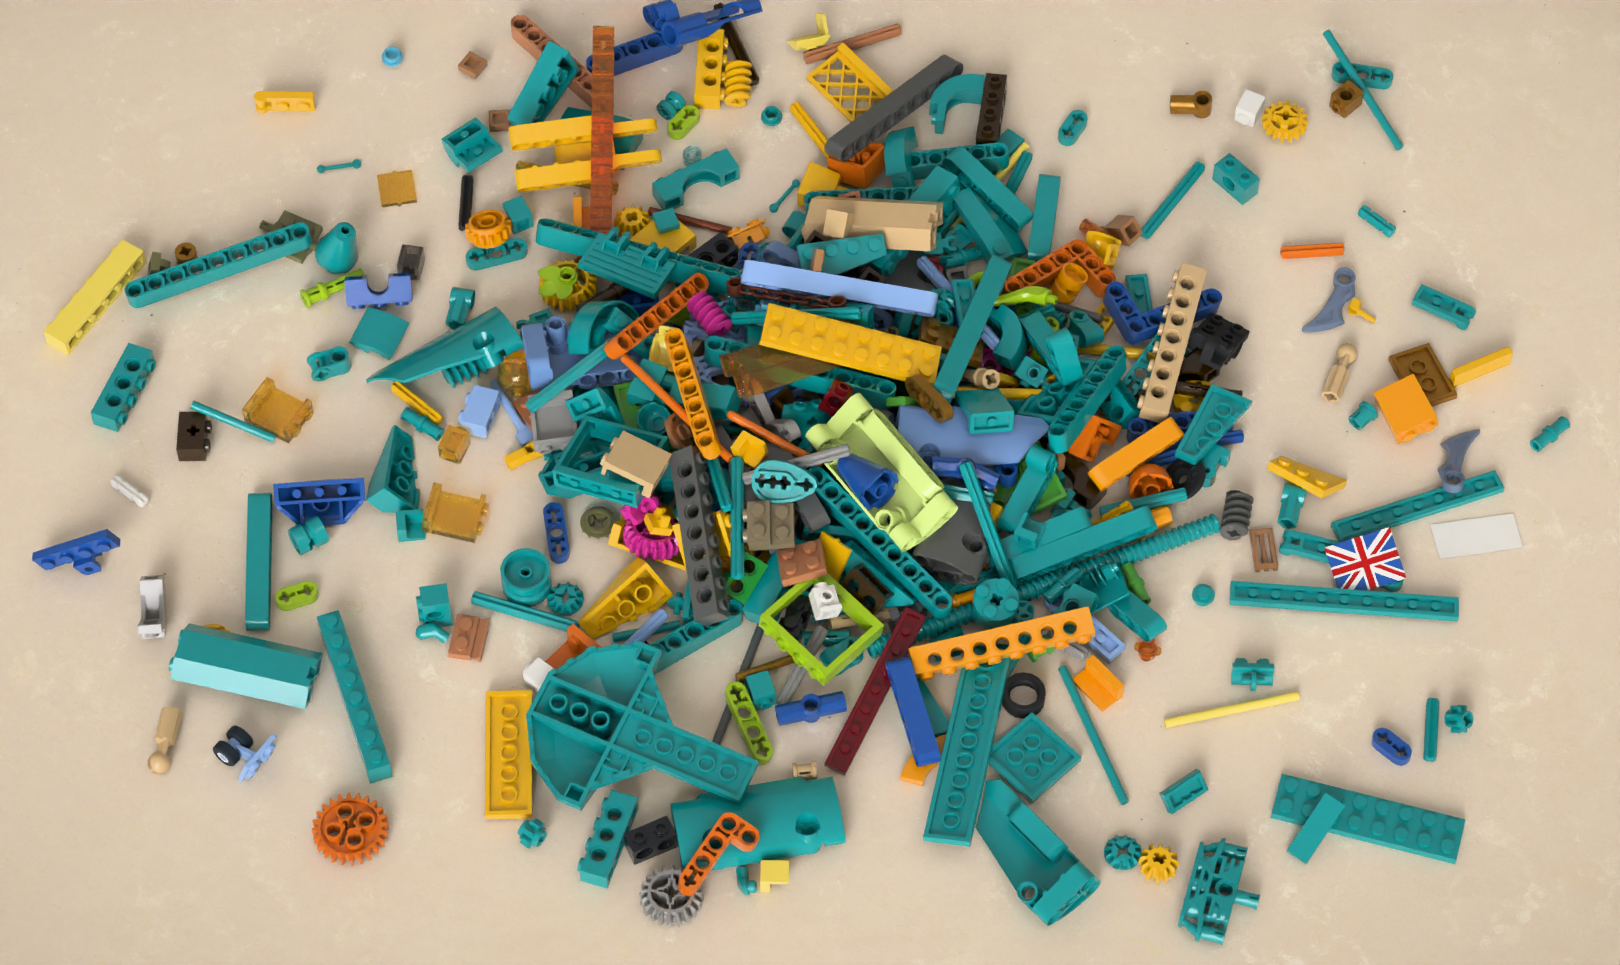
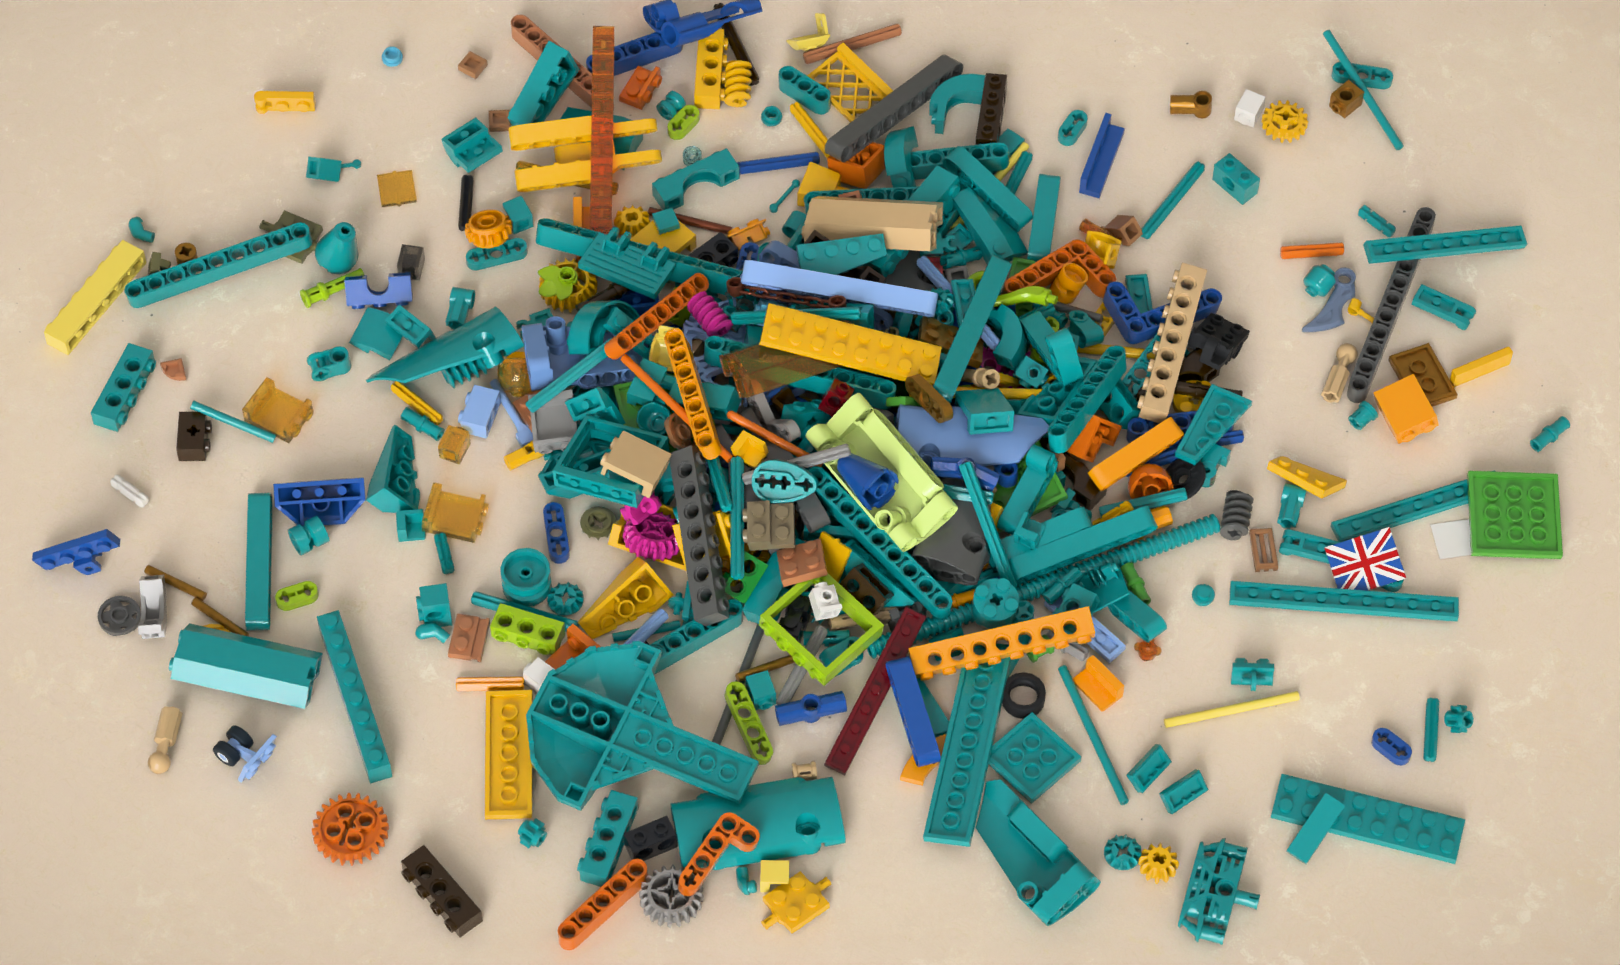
yellow tile [643,507,673,536] -> none
medium nougat tile [809,248,825,272] -> none
tan brick [823,209,854,240] -> none
sand blue piece [1438,429,1480,493] -> none
none -> dark grey wheel [98,596,141,636]
none -> teal arm [128,217,155,243]
none -> pearl gold bar [144,565,207,601]
none -> nougat tile [160,358,186,381]
none -> pearl gold bar [191,597,249,636]
none -> teal panel [306,156,342,182]
none -> teal panel [385,305,436,348]
none -> dark brown brick [401,845,483,938]
none -> teal axle [434,532,455,574]
none -> light orange axle [456,676,524,691]
none -> lime brick [490,603,565,655]
none -> orange beam [558,859,648,950]
none -> orange bracket [619,66,662,110]
none -> blue axle [737,152,820,175]
none -> yellow plate [761,871,831,933]
none -> teal beam [778,66,831,115]
none -> blue fence [1079,113,1125,199]
none -> teal plate [1126,744,1172,793]
none -> teal head [1303,264,1336,297]
none -> dark grey beam [1347,207,1436,403]
none -> teal plate [1363,225,1527,264]
none -> bright green plate [1467,471,1563,559]

